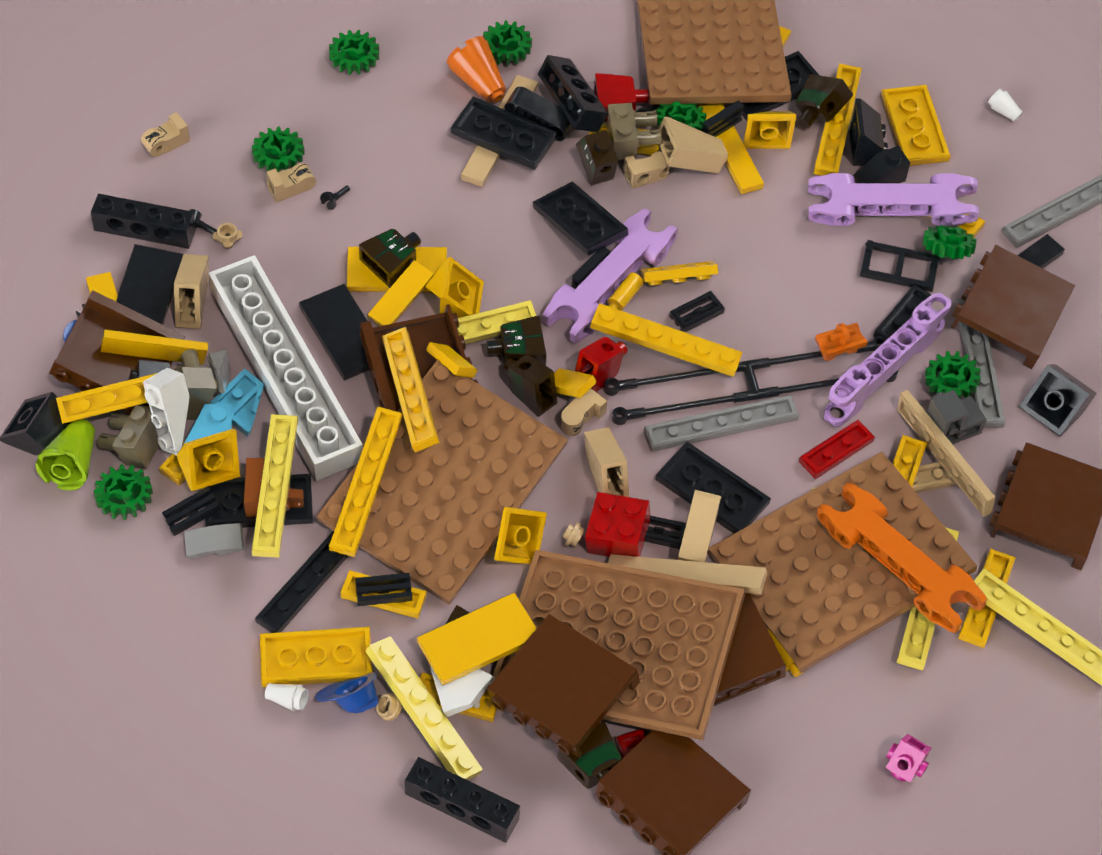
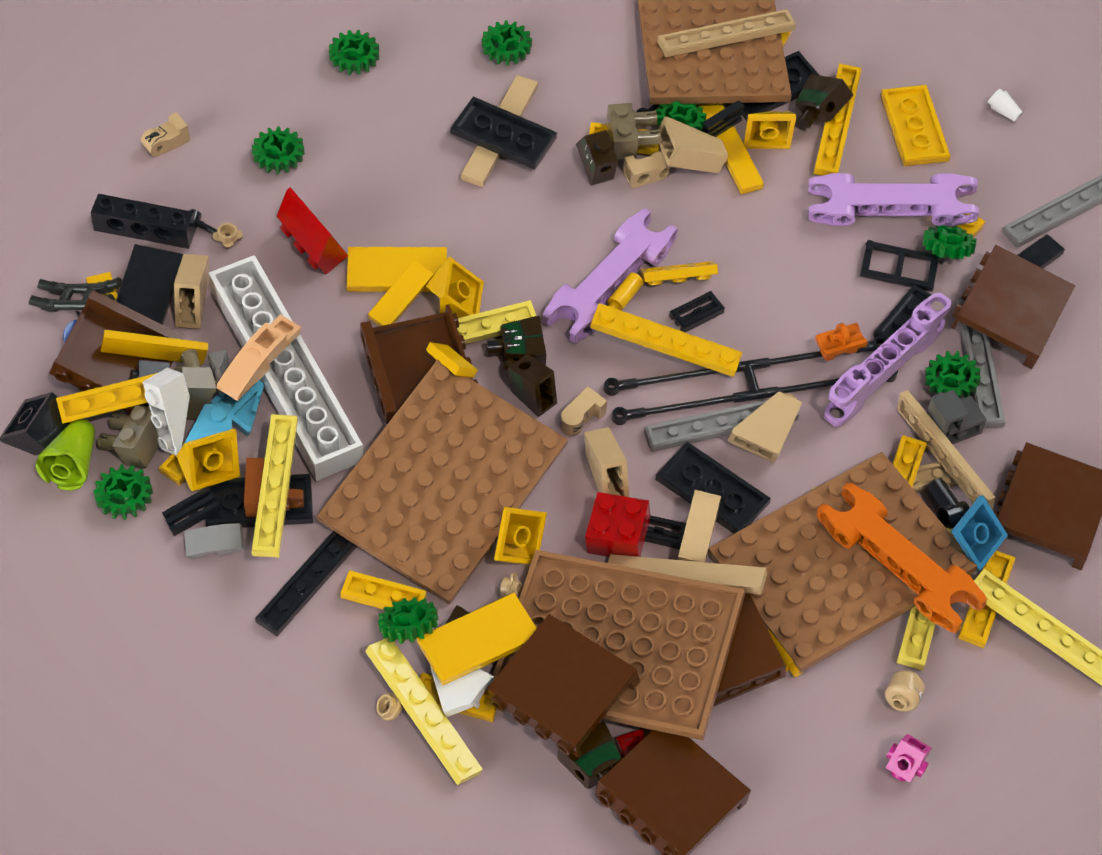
yellow tile [260,627,373,687] -> none
white cone [265,683,309,712] -> none
tan leg [267,163,316,202] -> none
black tile [299,284,370,381] -> none
blue piece [315,672,379,713] -> none
black hand [320,185,350,210] -> none
yellow tile [329,407,403,557] -> none
black tile [355,573,412,606] -> none
dark brown torso [359,229,421,288] -> none
yellow tile [382,327,440,452] -> none
black brick [405,757,520,843] -> none
orange cone [446,36,506,103] -> none
black beam [504,86,572,141] -> none
black tile [533,181,629,256] -> none
black brick [538,55,608,132] -> none
yellow tile [554,368,596,398] -> none
tan plate [562,522,585,547] -> none
black tile [571,247,610,289] -> none
red torso [575,337,628,393] -> none
red torso [594,73,649,122] -> none
red tile [799,420,875,480] -> none
black slope [849,98,888,166] -> none
black slope [853,146,910,184] -> none
black slope [1019,364,1097,436] -> none
none -> pearl dark grey piece [29,277,123,312]
none -> light nougat slope [216,314,301,401]
none -> red slope [276,187,348,274]
none -> green gear [378,597,439,644]
none -> tan plate [500,573,523,598]
none -> tan tile [657,9,796,57]
none -> tan slope [727,392,802,463]
none -> tan head [885,671,925,712]
none -> black piece [924,478,970,529]
none -> dark azure slope [951,496,1008,571]

